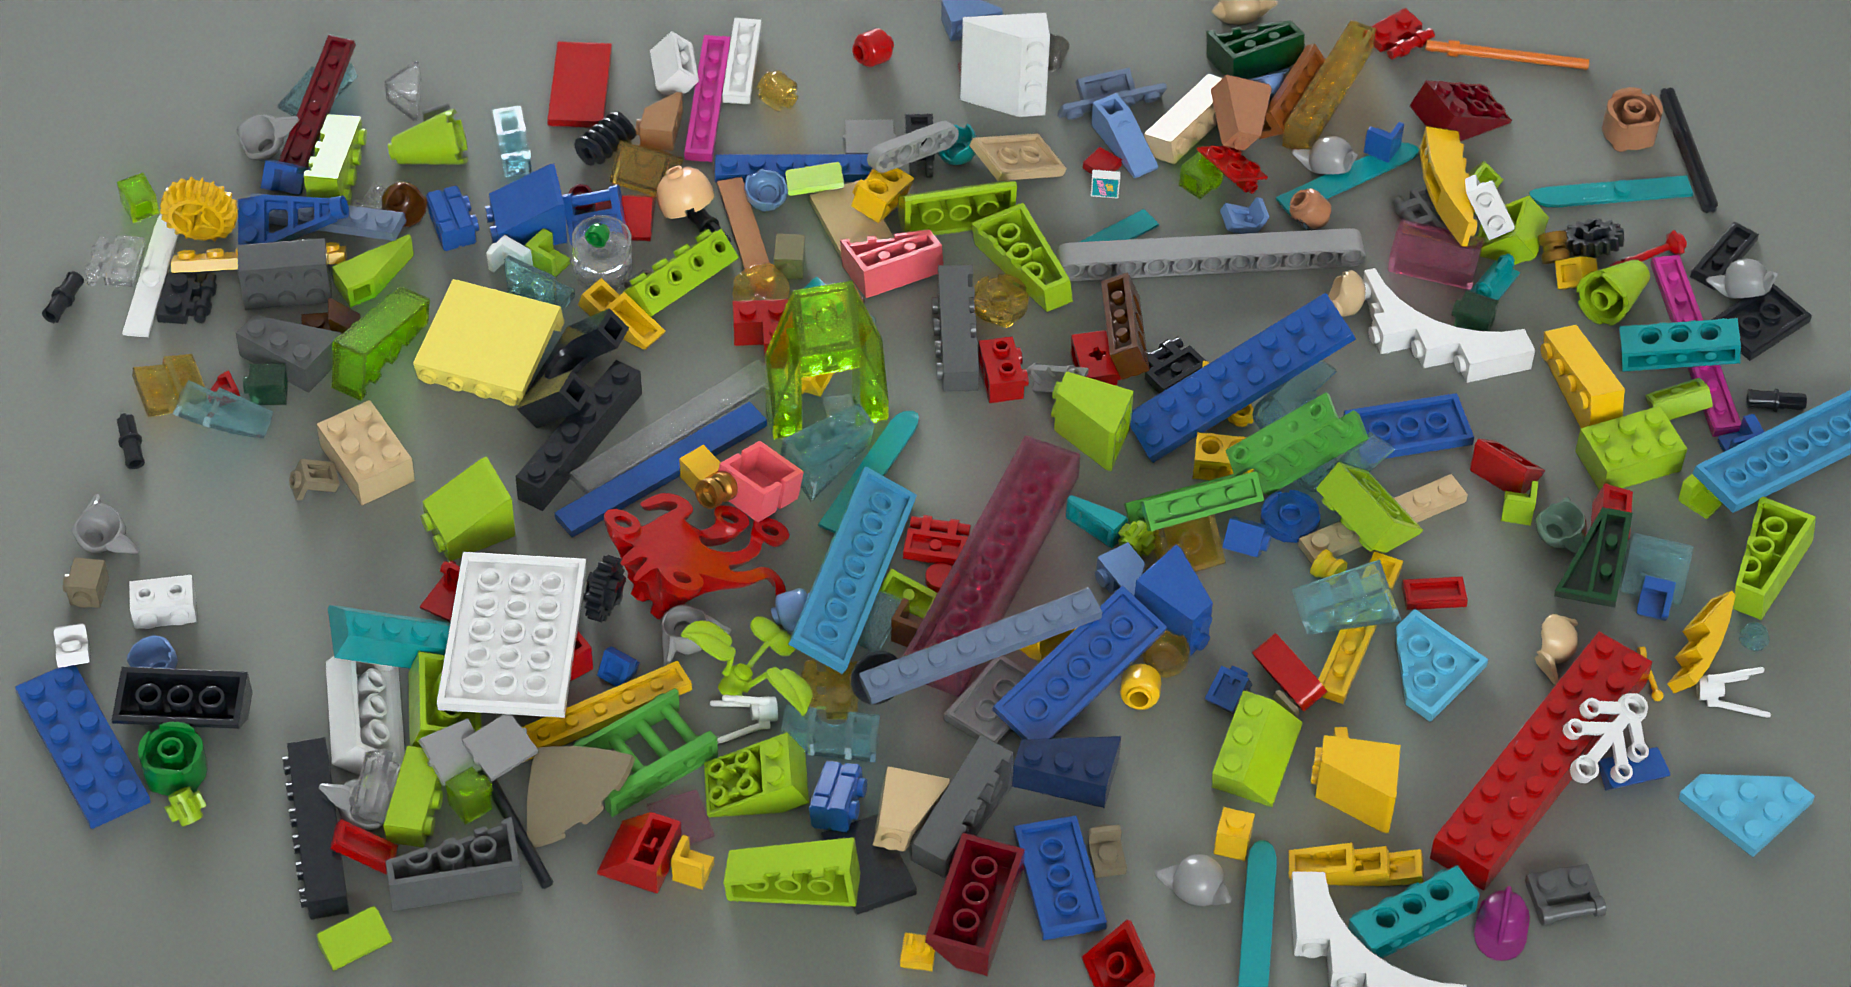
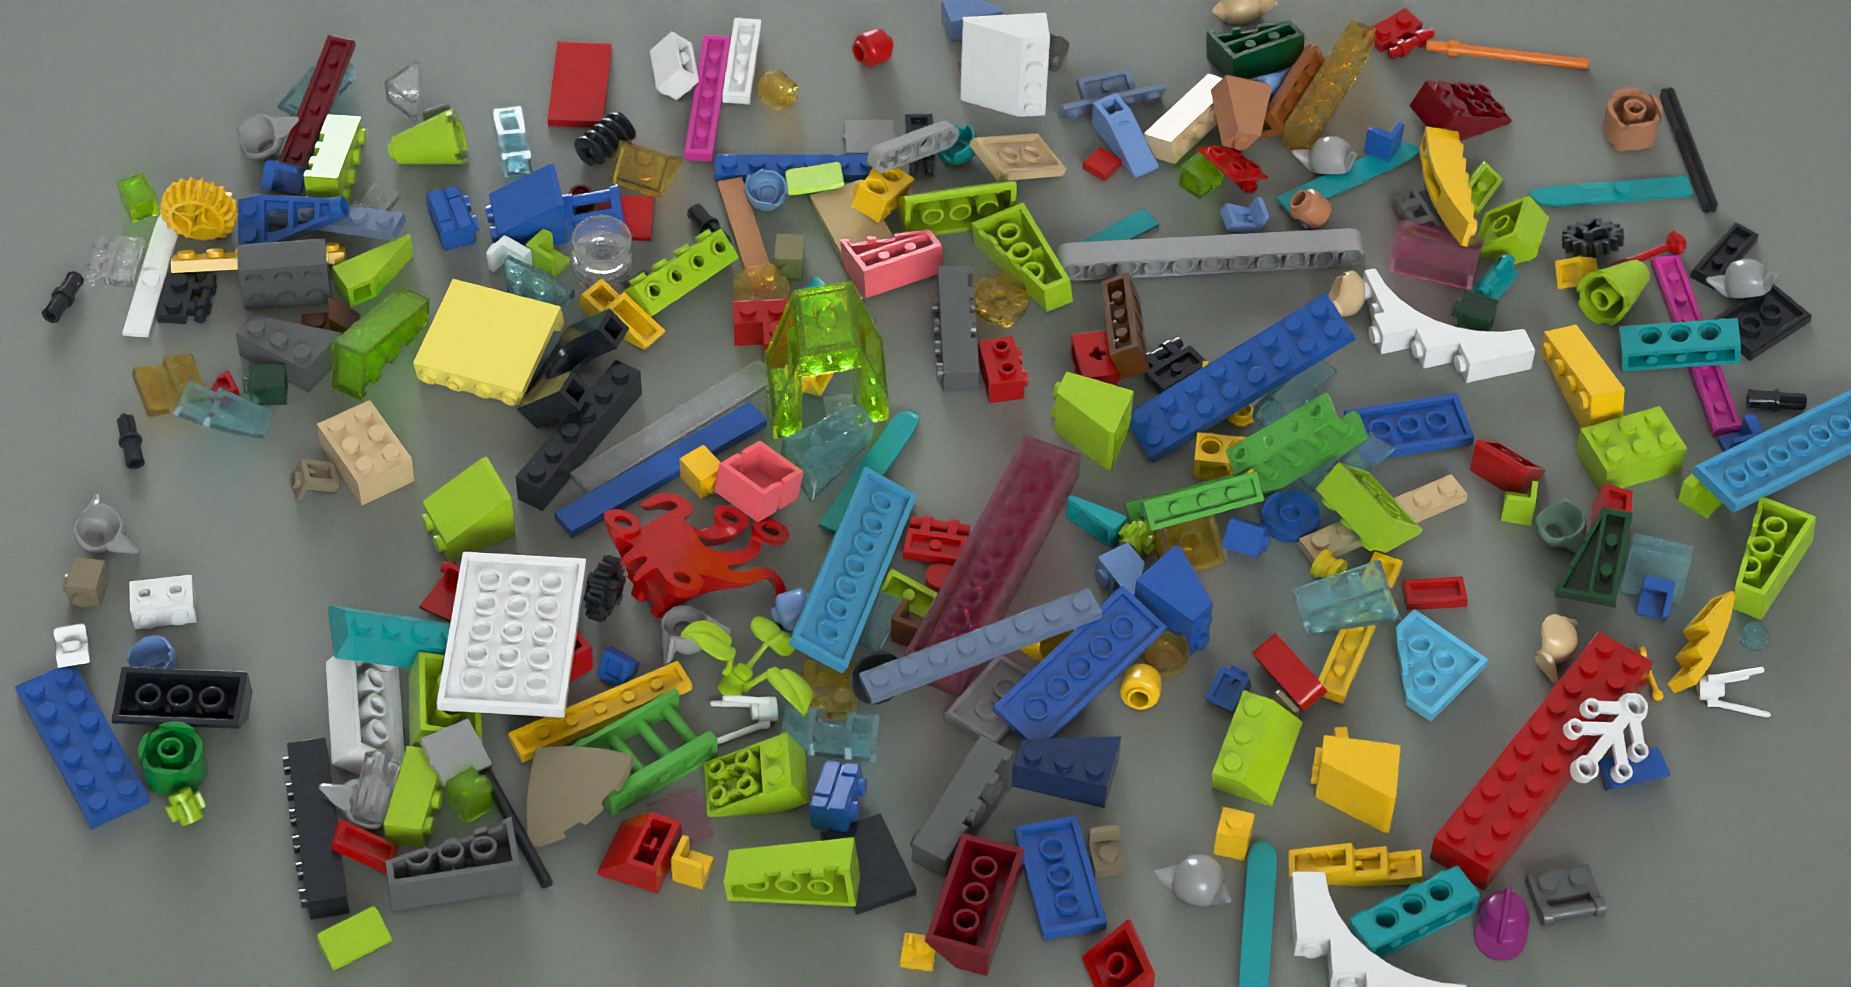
reddish brown hair [381,181,427,227] -> none
light grey piece [462,714,538,782] -> none
green hinge [585,223,610,248] -> none
medium nougat slope [635,92,683,151] -> none
light nougat cylinder [656,166,714,219] -> none
pearl gold wheel [695,471,738,509] -> none
tan slope [873,766,950,852] -> none
light grey hinge [1027,363,1089,393] -> none
tile [1091,170,1121,198] -> none
white bracket [1465,175,1515,240] -> none
pearl gold wheel [1538,231,1570,264] -> none
lime slope [1645,378,1713,420] -> none
medium azure plate [1678,774,1815,857] -> none

